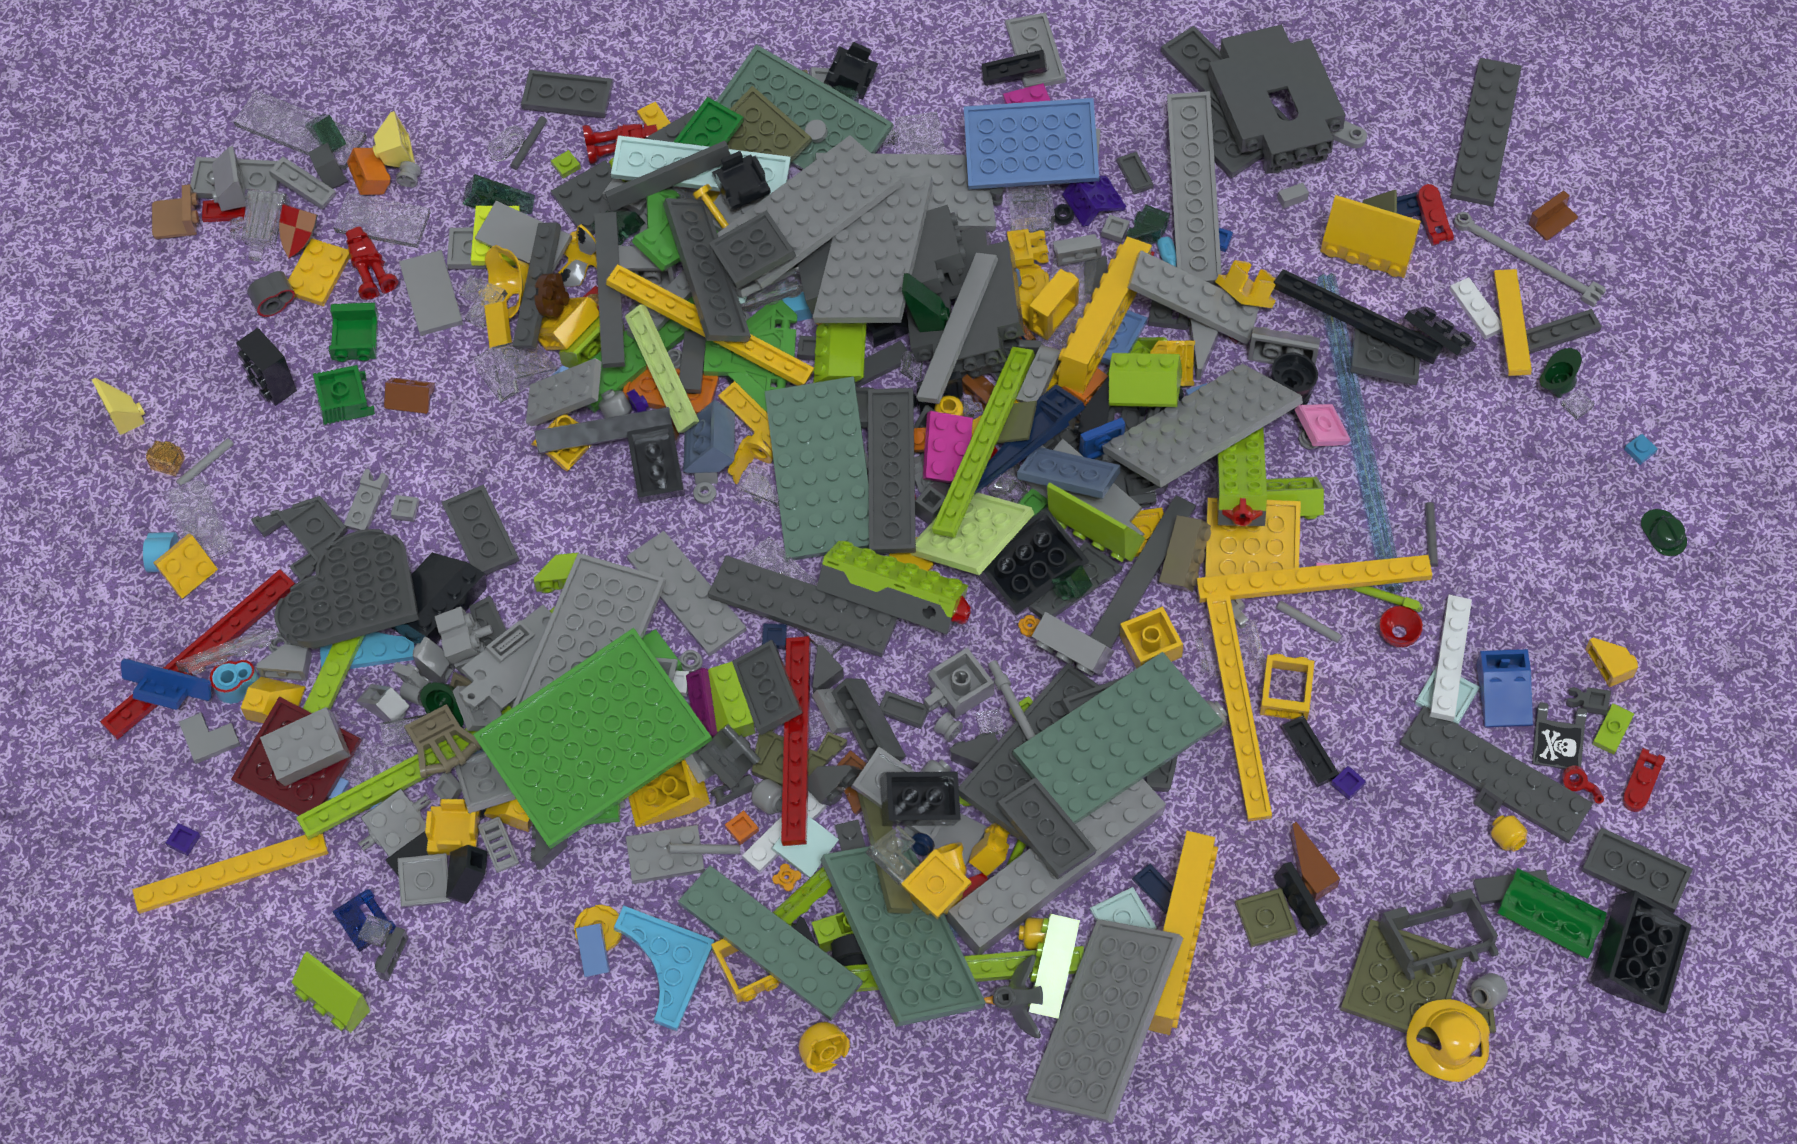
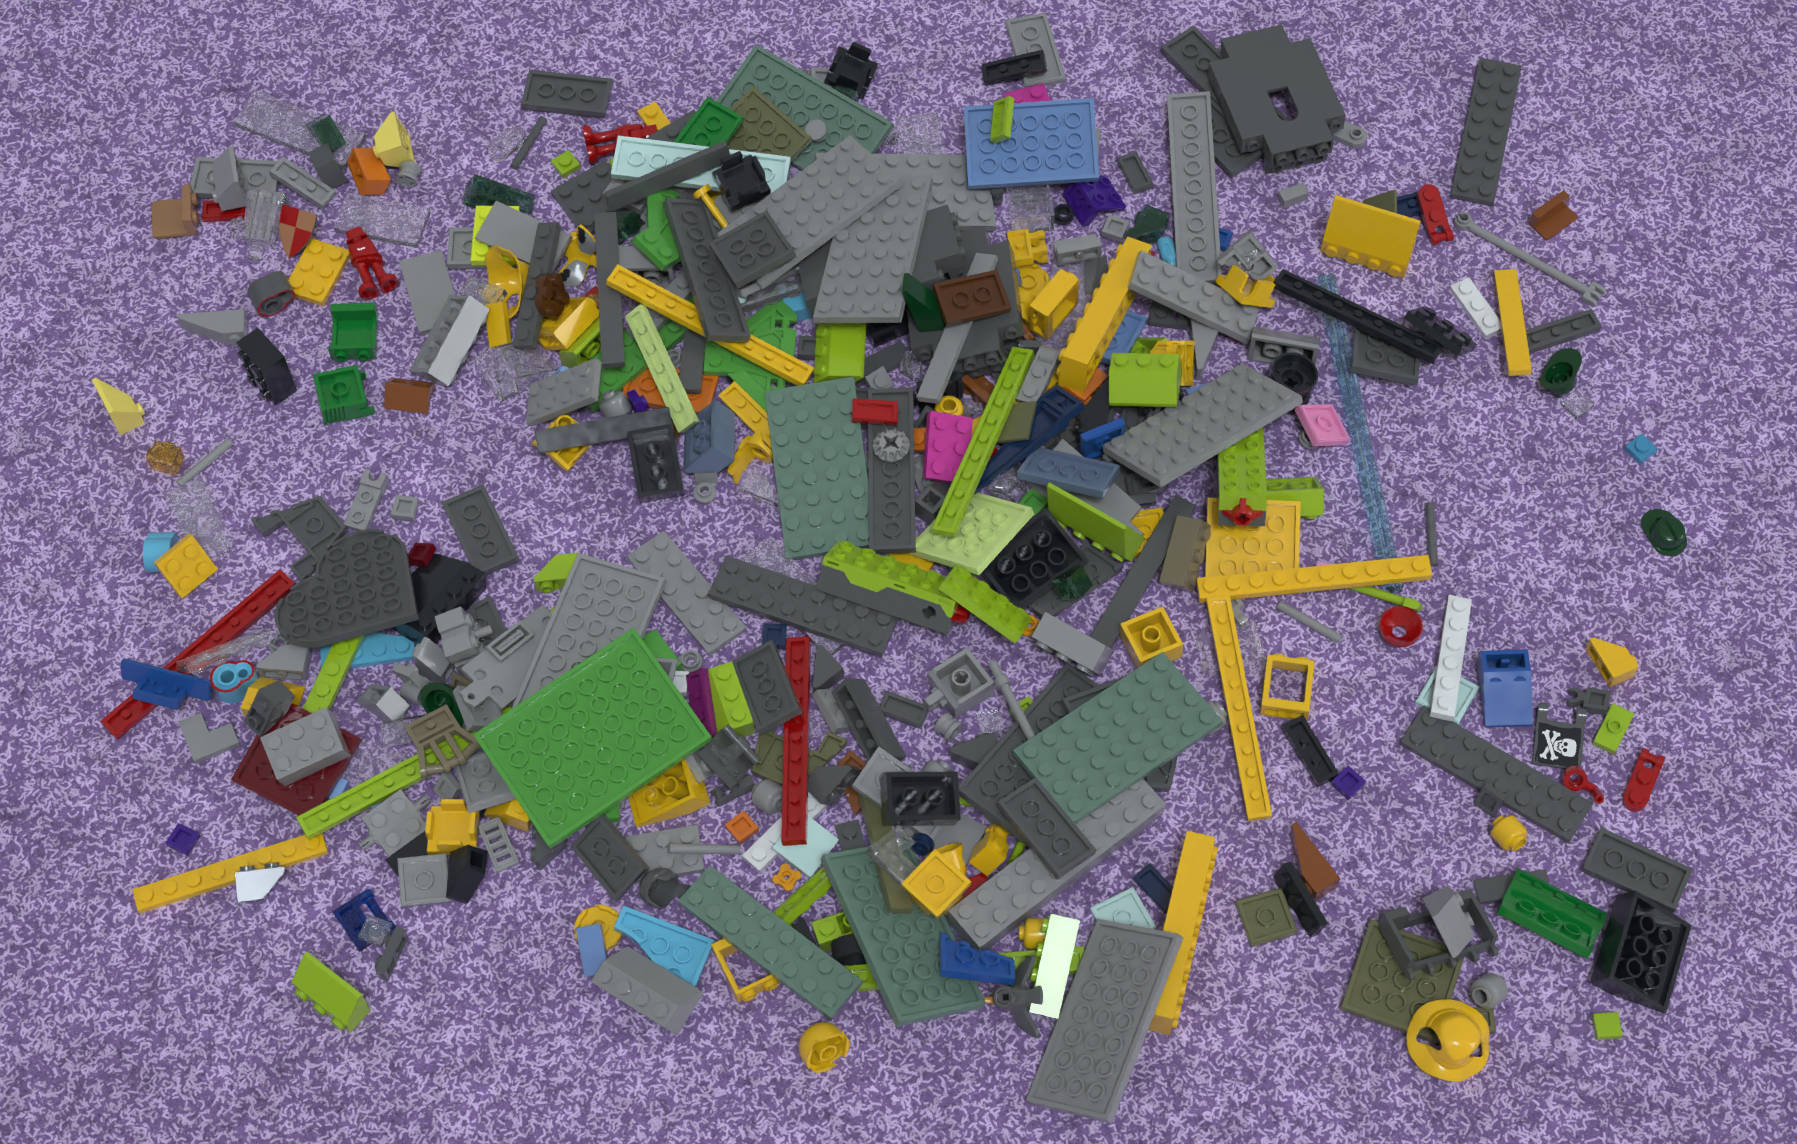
none -> light grey slope [177,309,248,346]
none -> slope [235,862,285,902]
none -> dark grey slope [244,680,295,737]
none -> dark red tile [408,543,436,566]
none -> light grey slope [409,295,490,386]
none -> dark grey plate [570,813,649,901]
none -> light grey slope [591,946,704,1035]
none -> dark grey hat [639,868,691,910]
none -> red tile [851,398,898,425]
none -> light grey plate [863,366,894,389]
none -> light grey gear [873,428,910,462]
none -> reddish brown plate [932,270,1011,327]
none -> lime plate [938,565,1032,644]
none -> blue wing [939,932,1015,985]
none -> lime plate [990,96,1014,144]
none -> light grey slope [1217,230,1279,280]
none -> light grey slope [1422,885,1475,958]
none -> lime tile [1592,1012,1623,1040]

